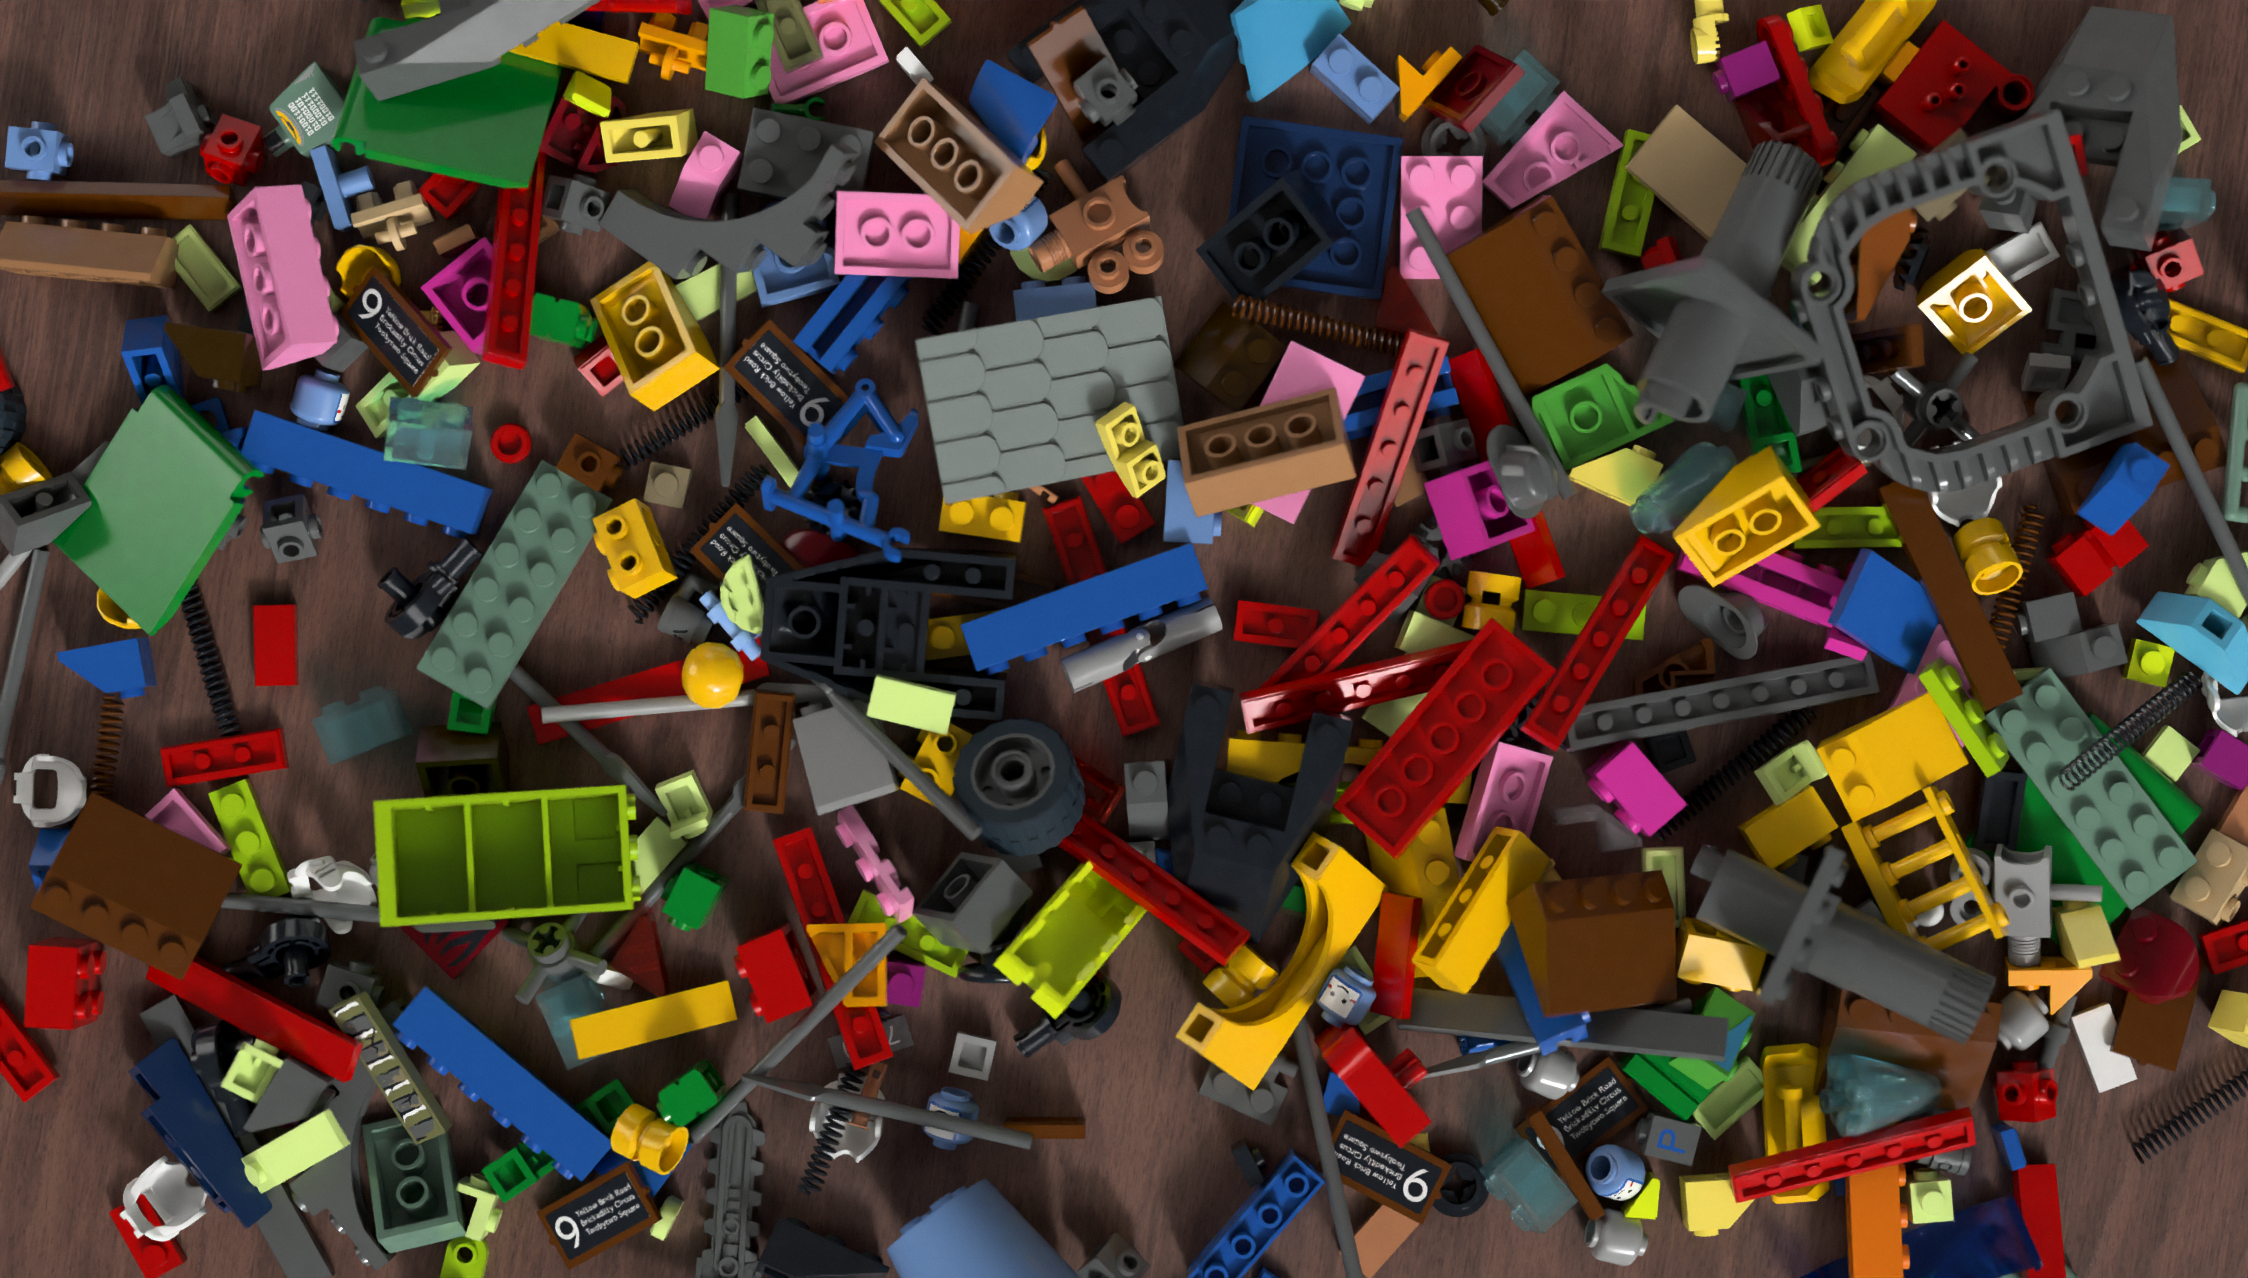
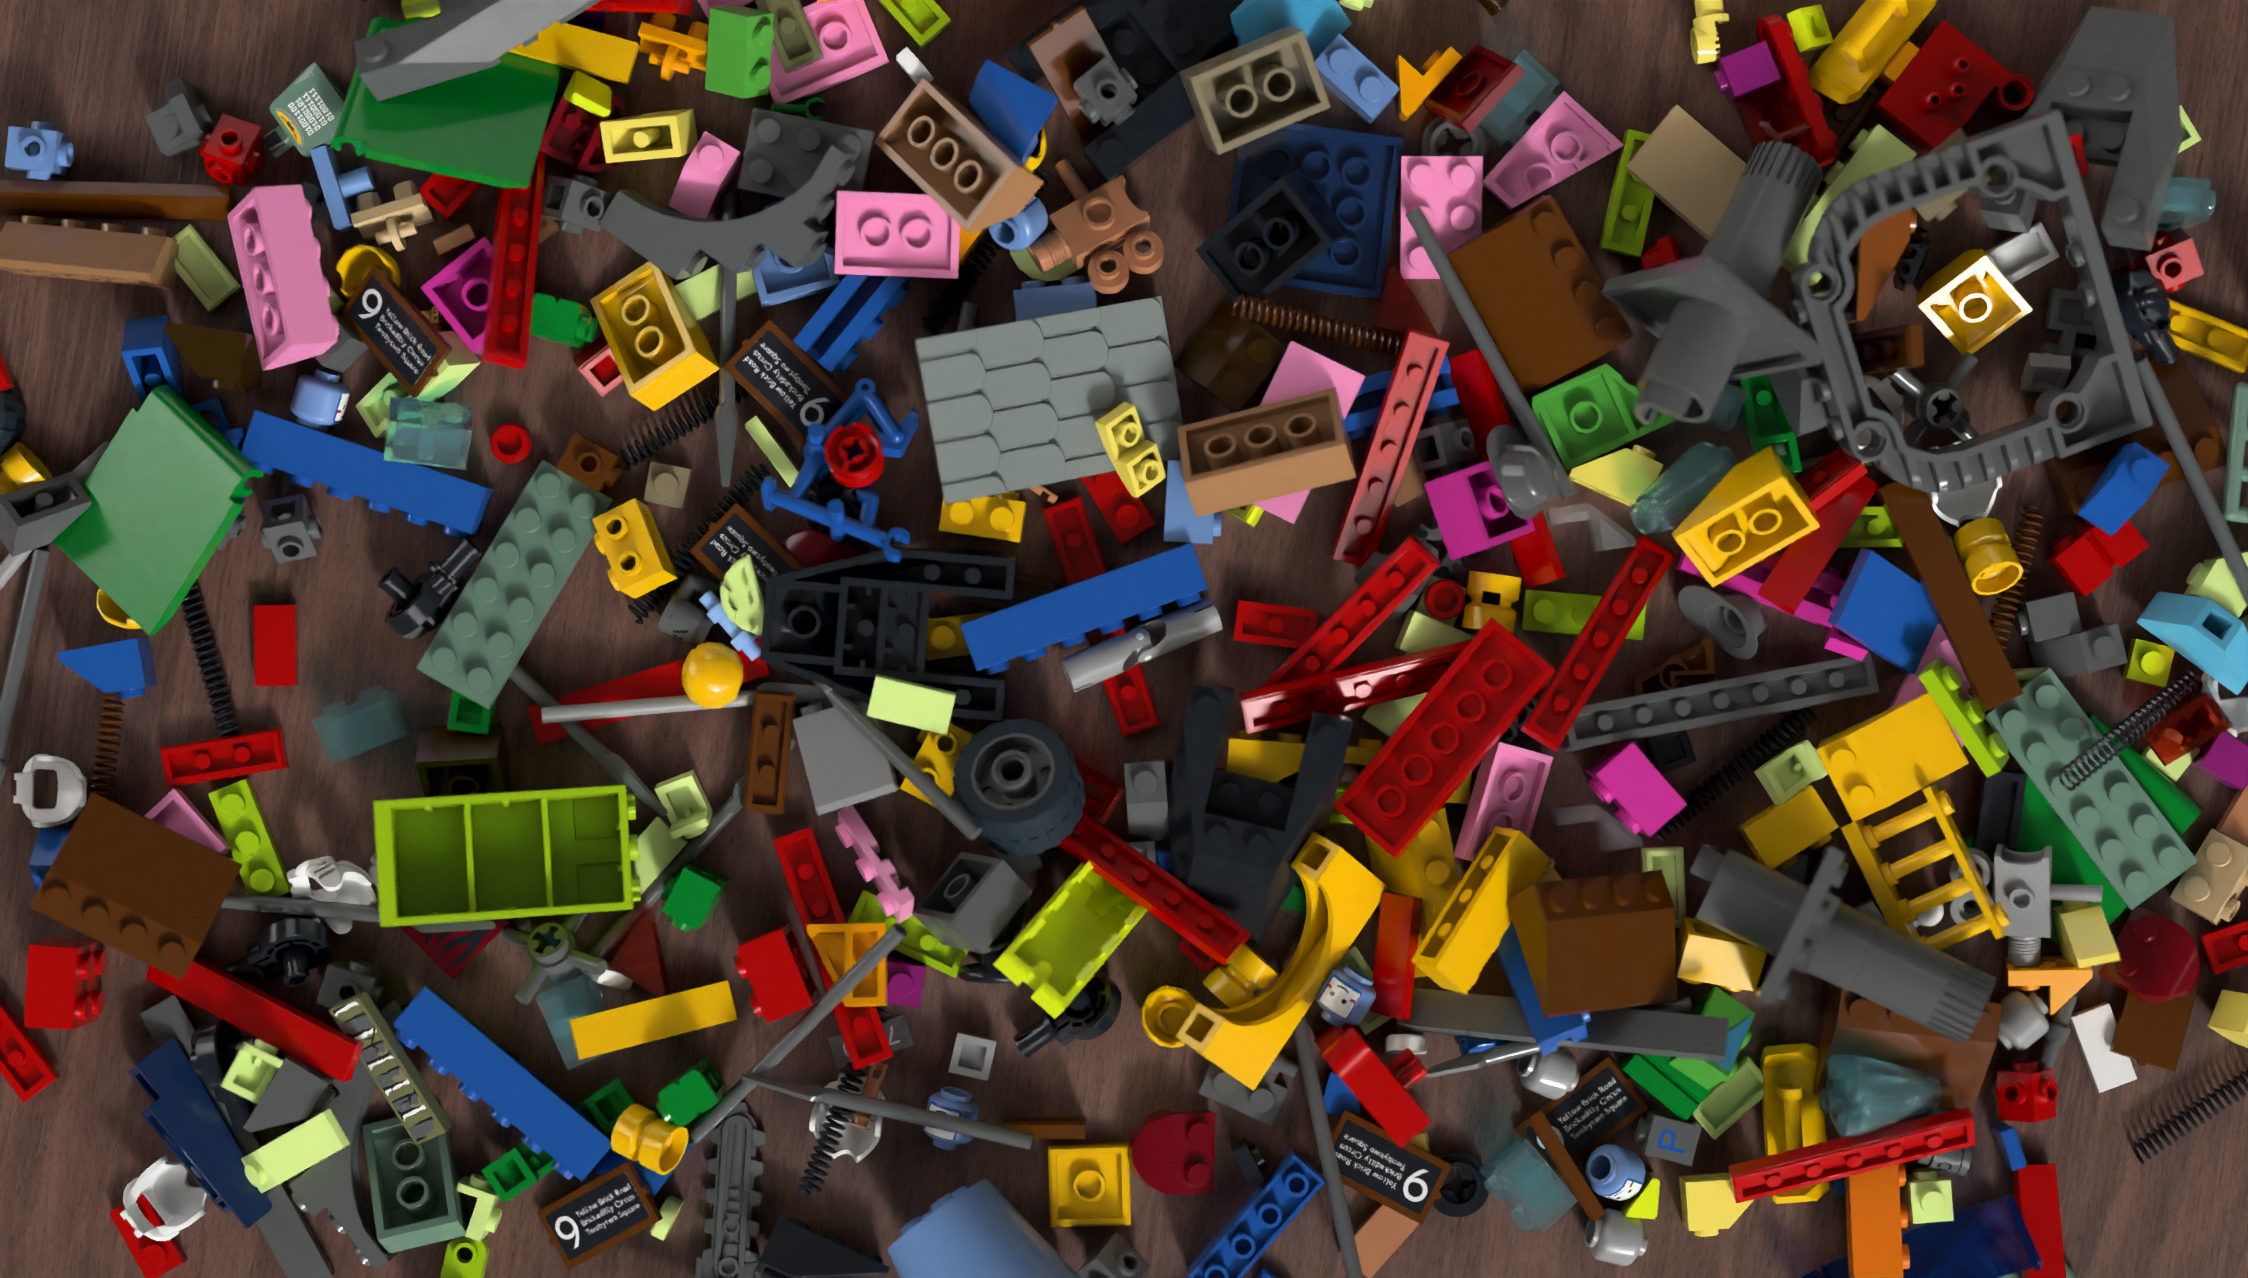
none -> red wheel [824,422,886,488]
none -> yellow tile [1048,1142,1131,1227]
none -> dark red slope [1128,1109,1216,1195]
none -> yellow hair [1140,985,1197,1048]
none -> dark tan brick [1179,25,1331,155]
none -> white tile [1385,1034,1427,1054]
none -> clear slope [1544,503,1636,552]
none -> red tile [1758,475,1880,616]
none -> clear red slope [2142,691,2233,766]

